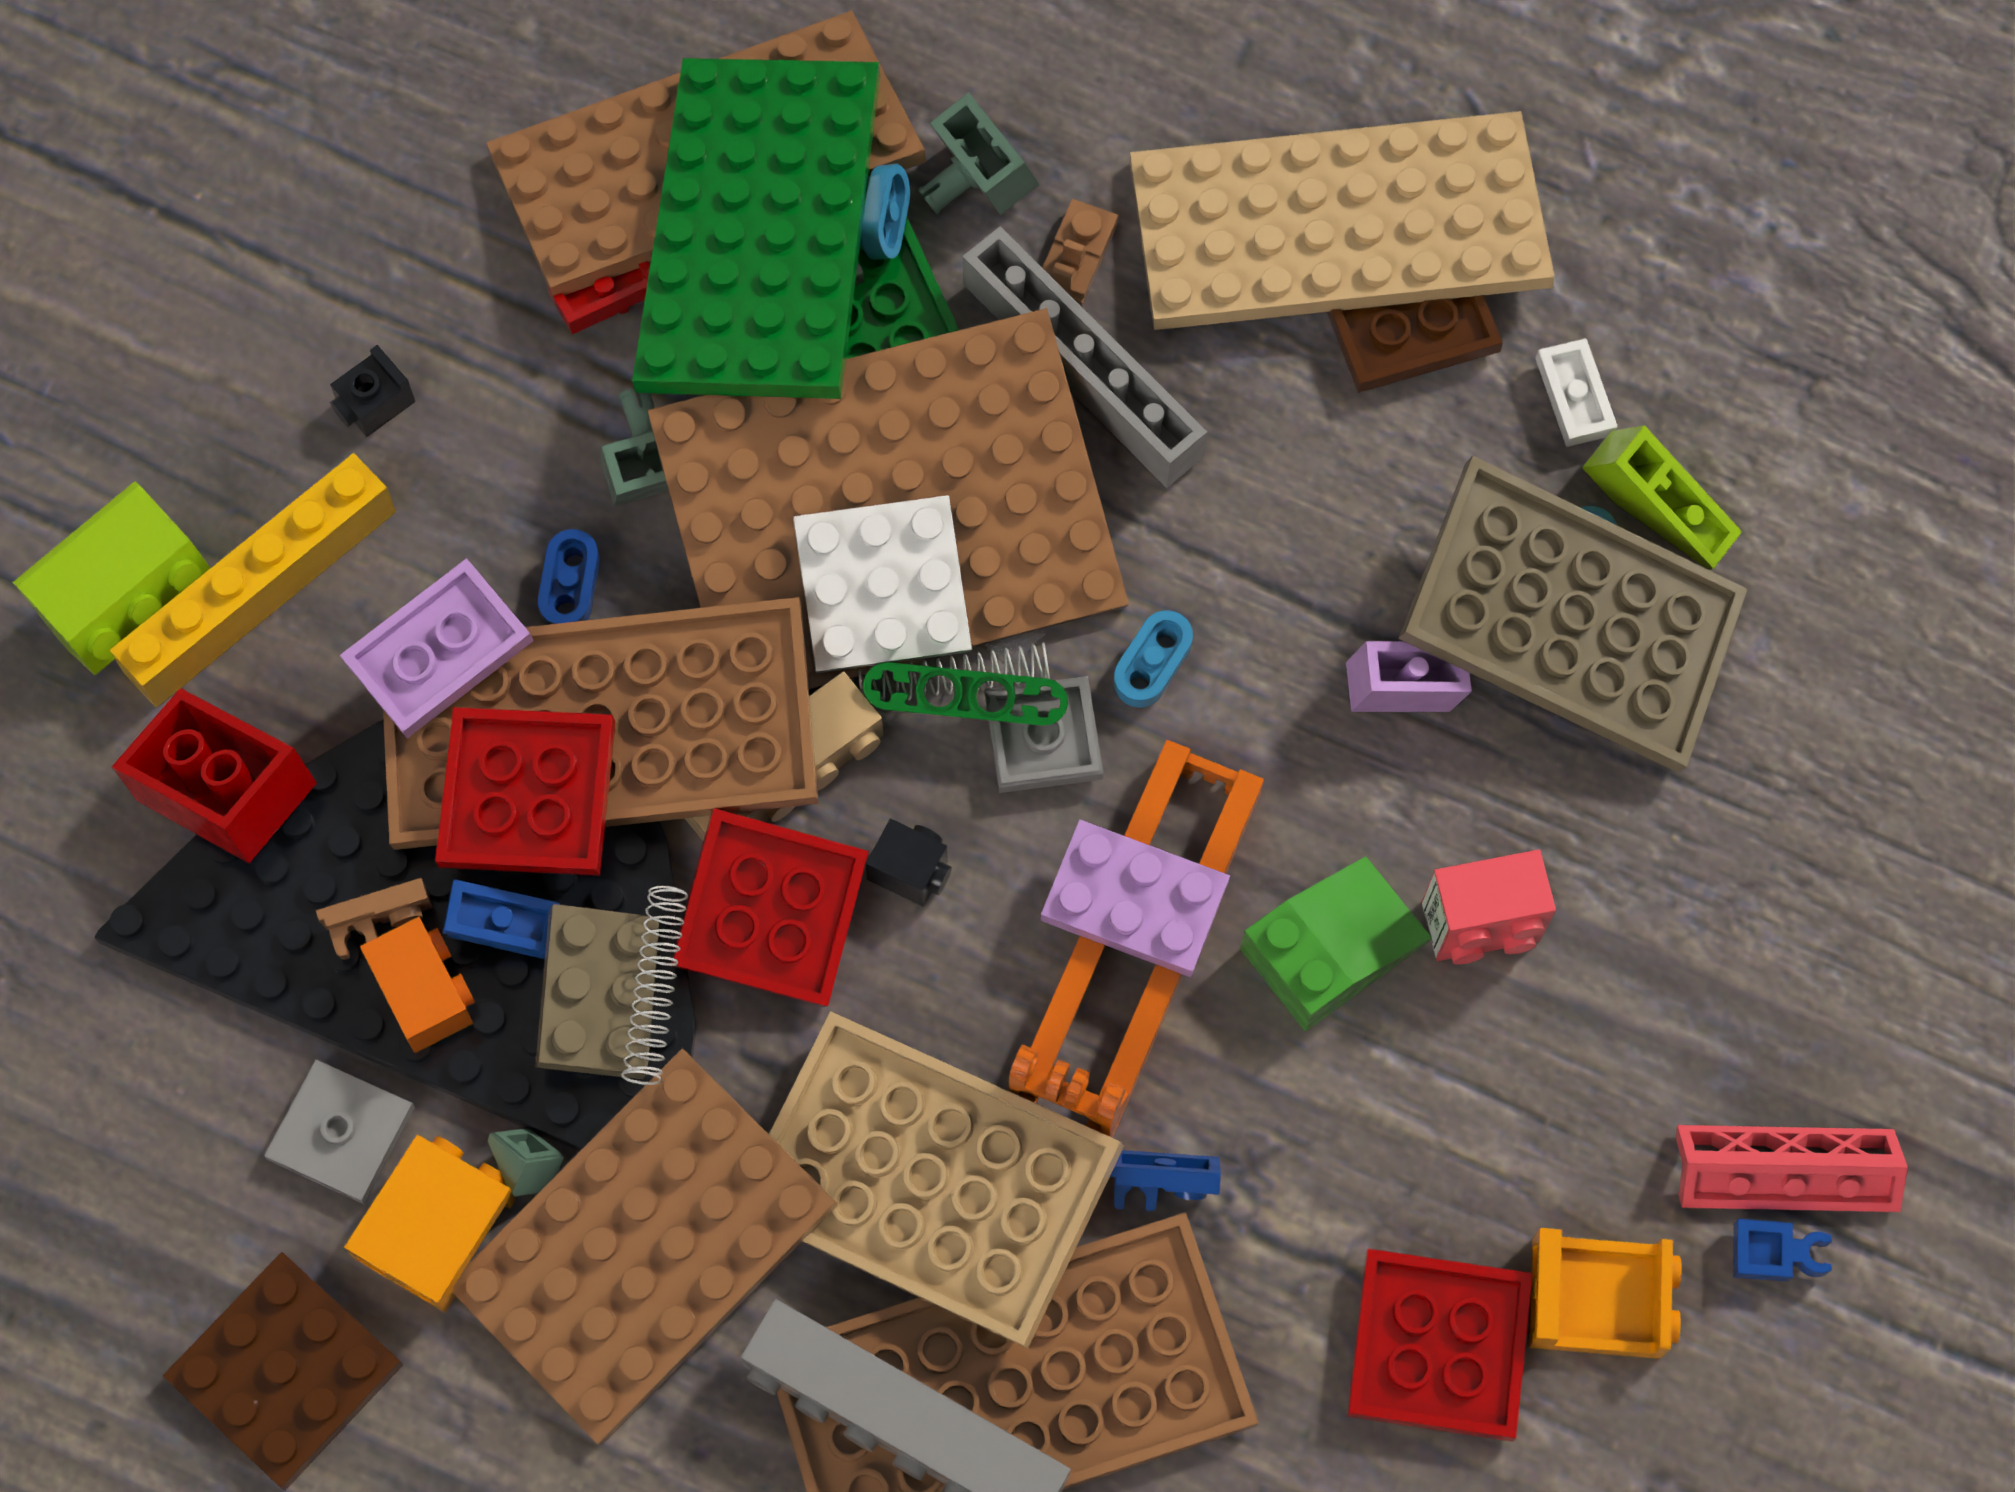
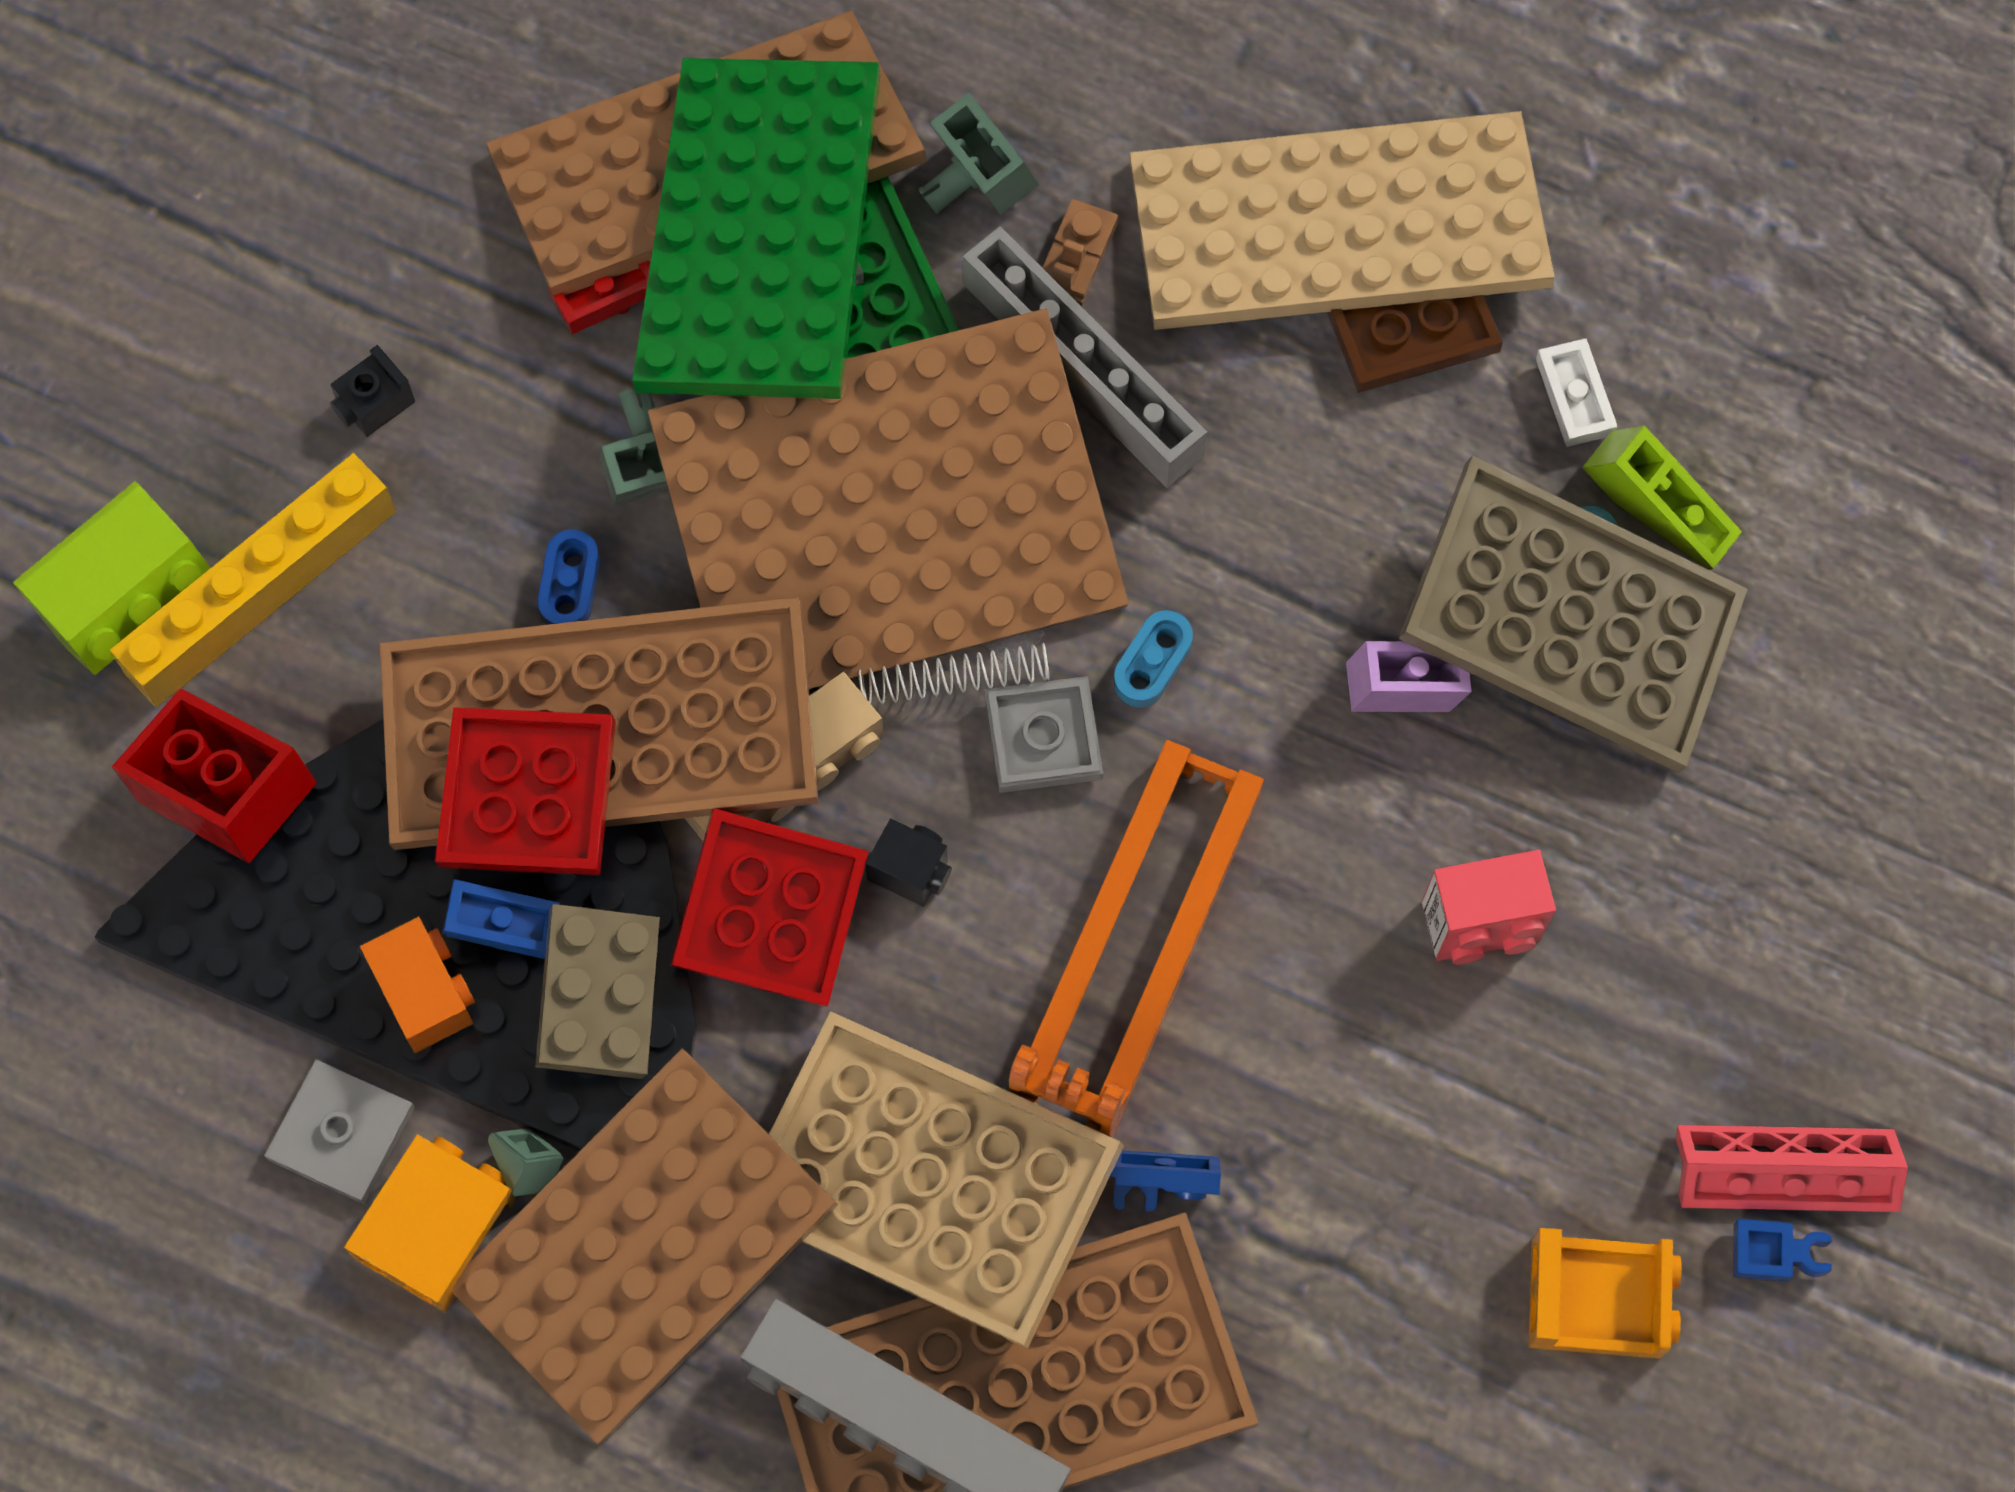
reddish brown plate [162,1252,403,1491] -> none
medium nougat plate [316,878,433,960] -> none
lavender plate [340,558,534,738] -> none
white piece [621,886,688,1085] -> none
white plate [793,495,972,674] -> none
dark azure plate [860,164,910,260] -> none
green beam [863,662,1068,726] -> none
lavender plate [1040,819,1230,978] -> none
bright green slope [1240,856,1432,1032] -> none
red plate [1346,1248,1533,1442] -> none

